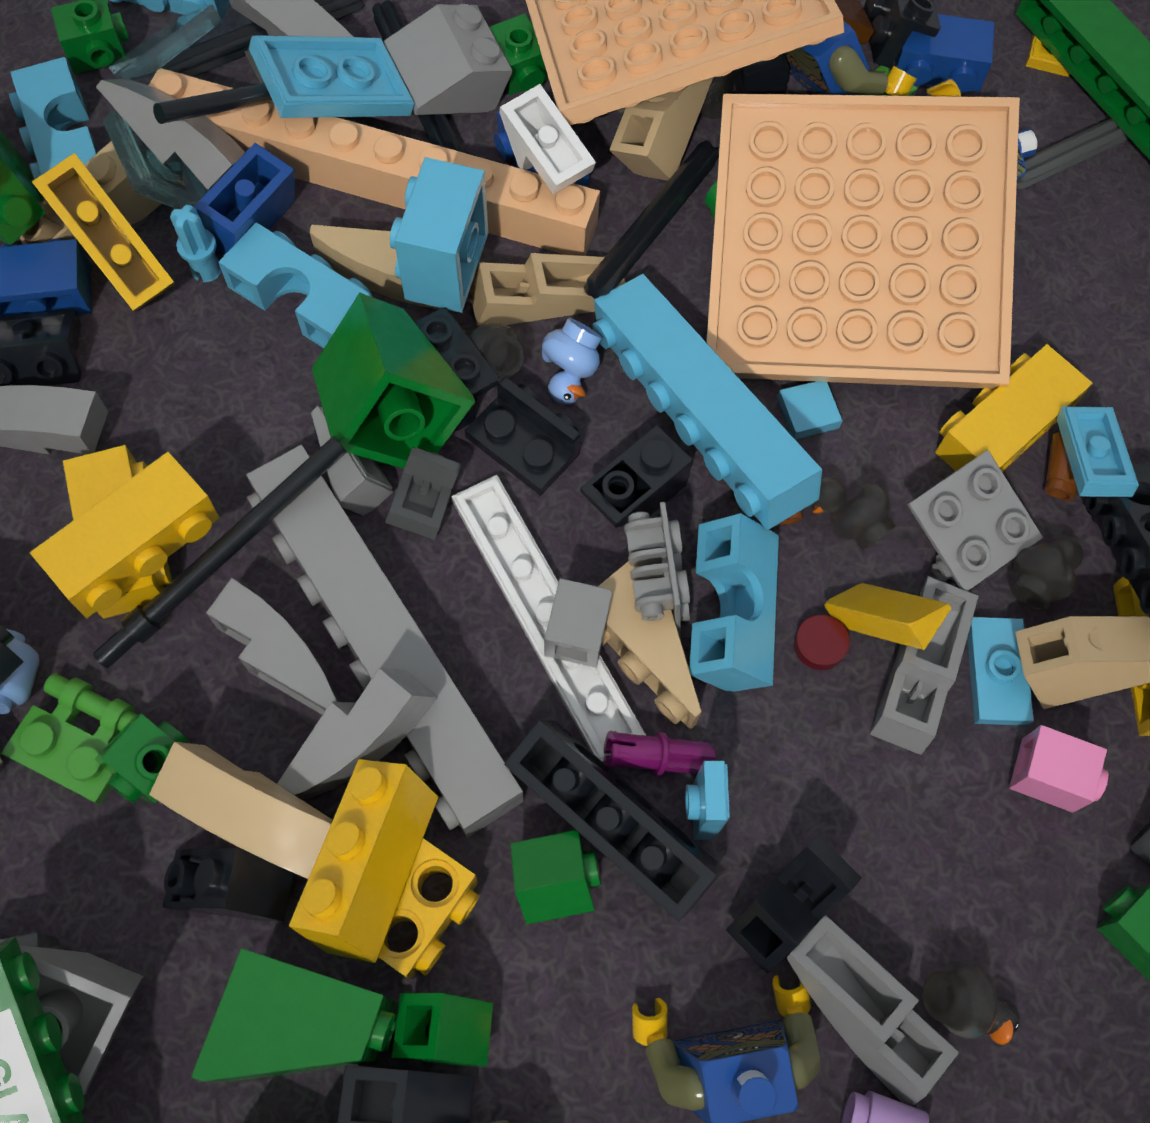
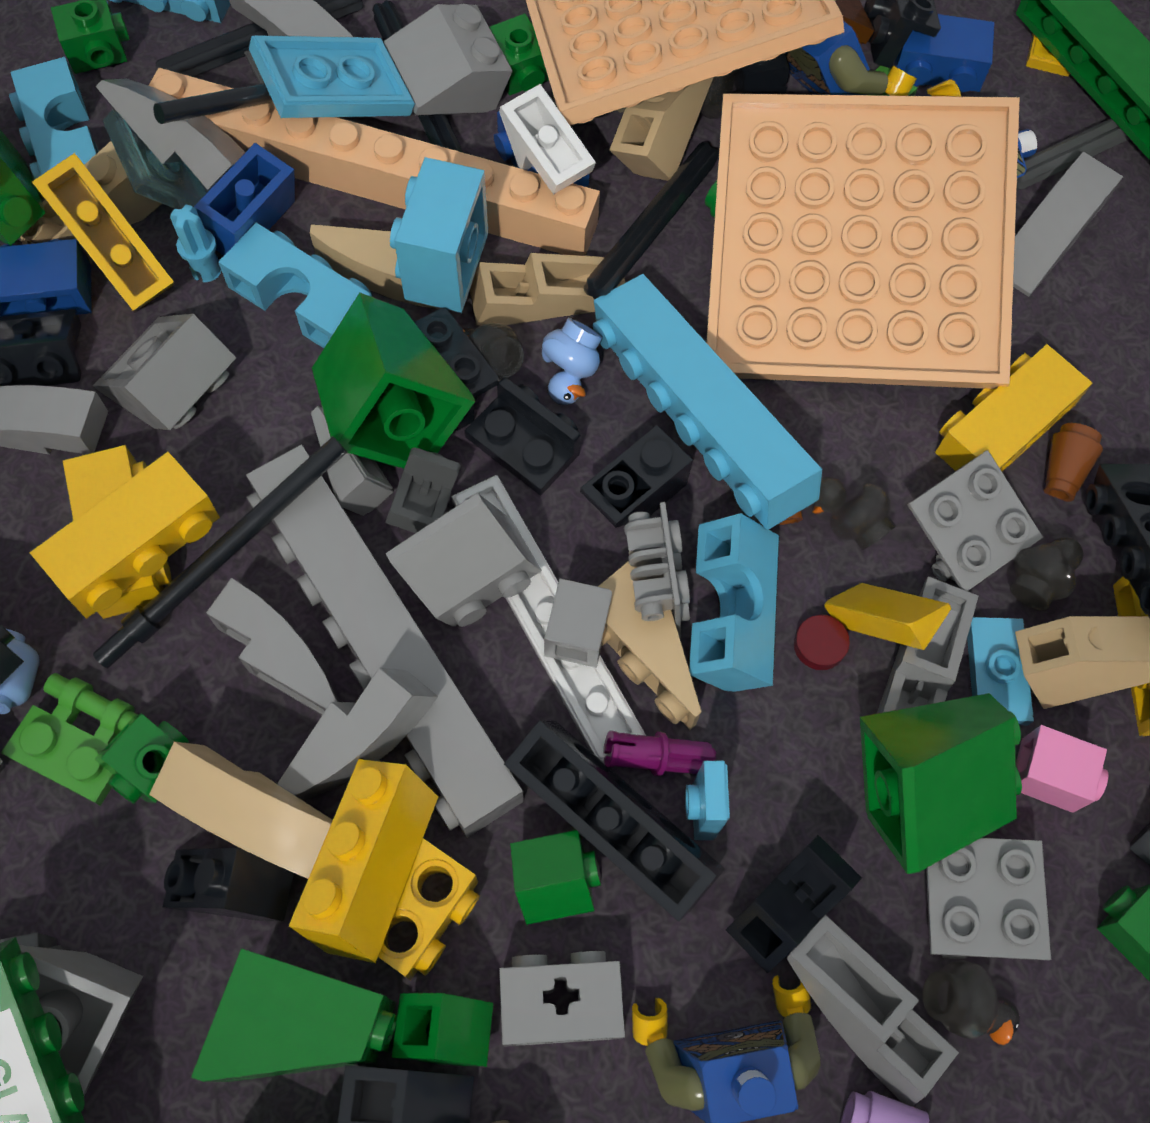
clear light blue tile [109,4,221,79] -> none
medium azure tile [777,381,843,439] -> none
medium azure plate [1057,407,1139,497] -> none
none -> light grey slope [93,314,236,430]
none -> light grey slope [385,492,542,627]
none -> light grey brick [500,951,625,1047]
none -> green slope [860,693,1022,874]
none -> light grey hinge [926,838,1051,961]
none -> light grey slope [1013,151,1123,297]

